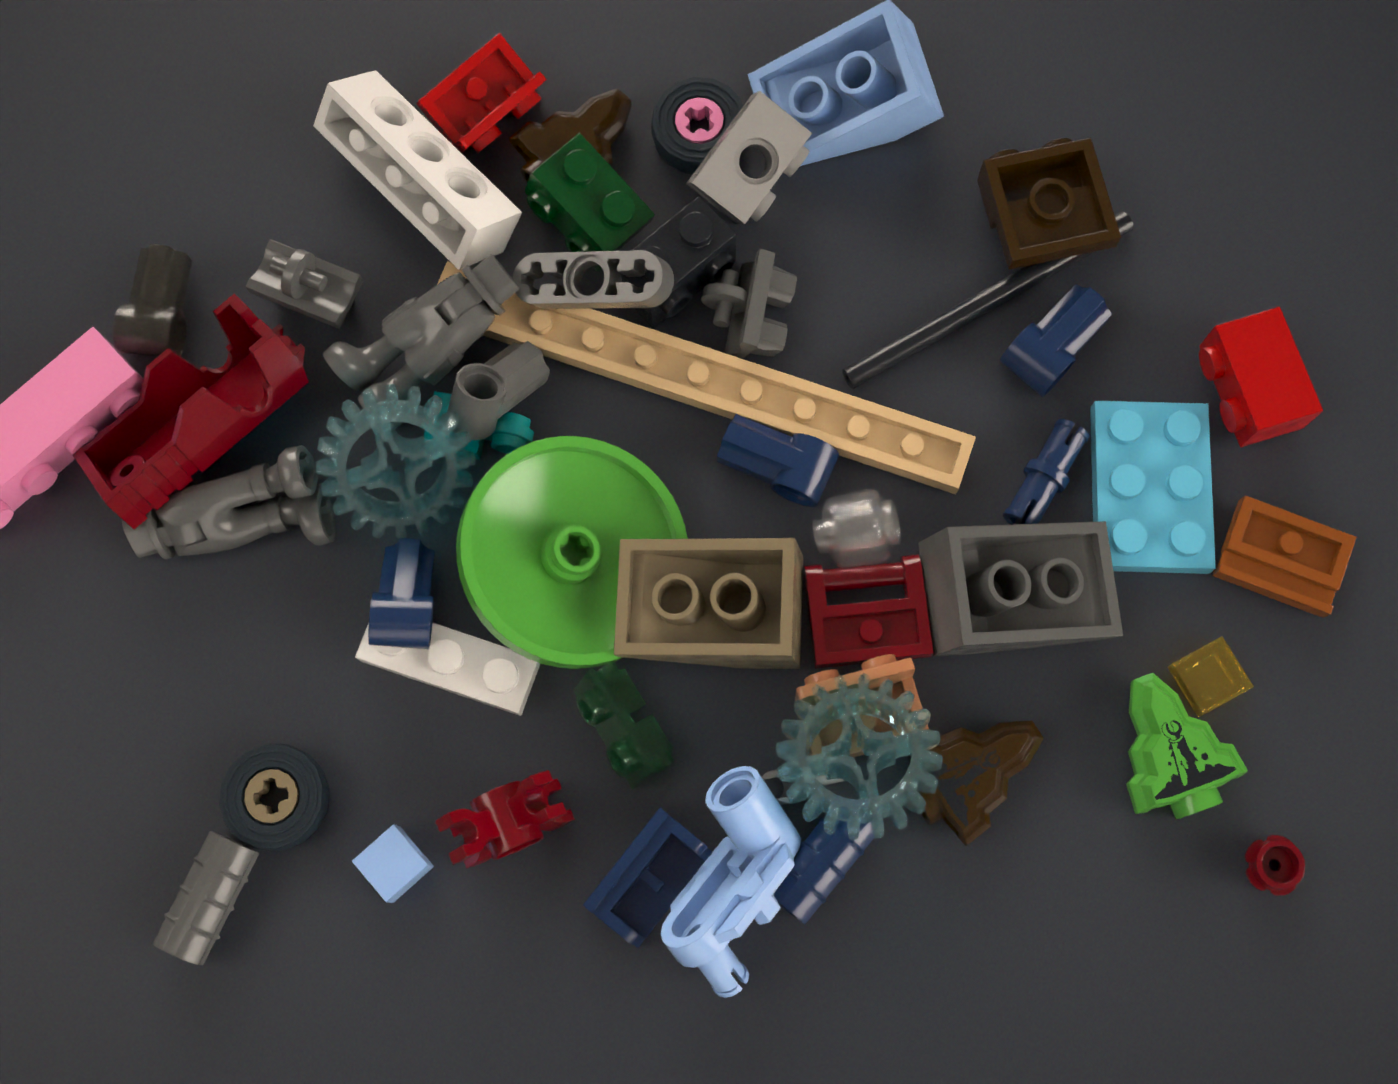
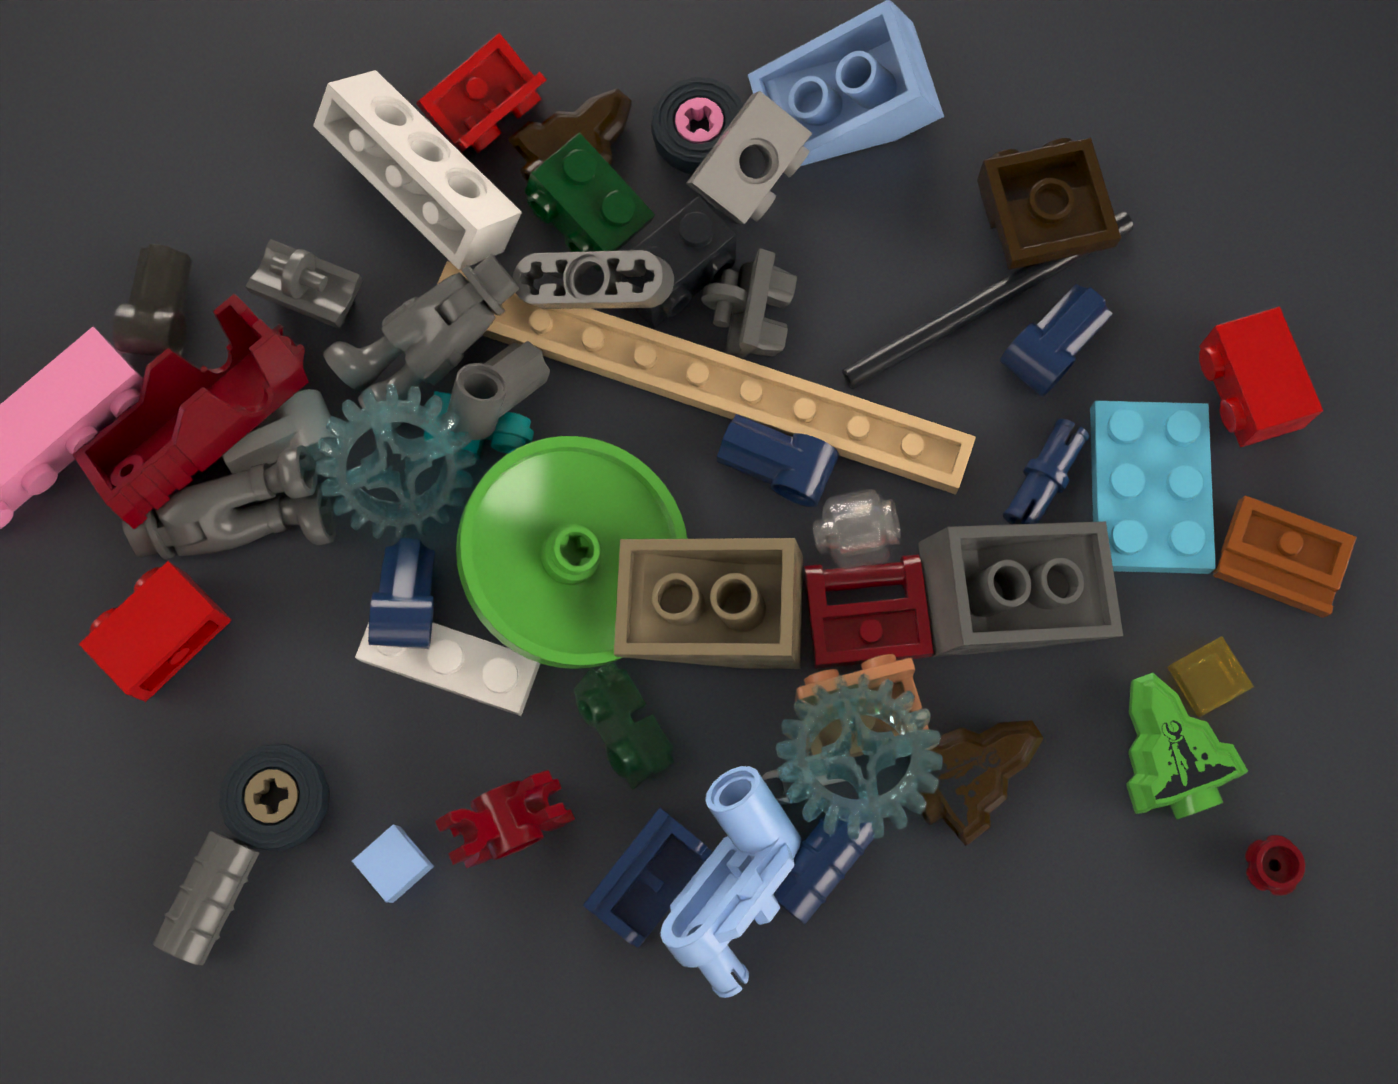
none -> red brick [79,561,232,702]
none -> light grey piece [222,389,342,474]

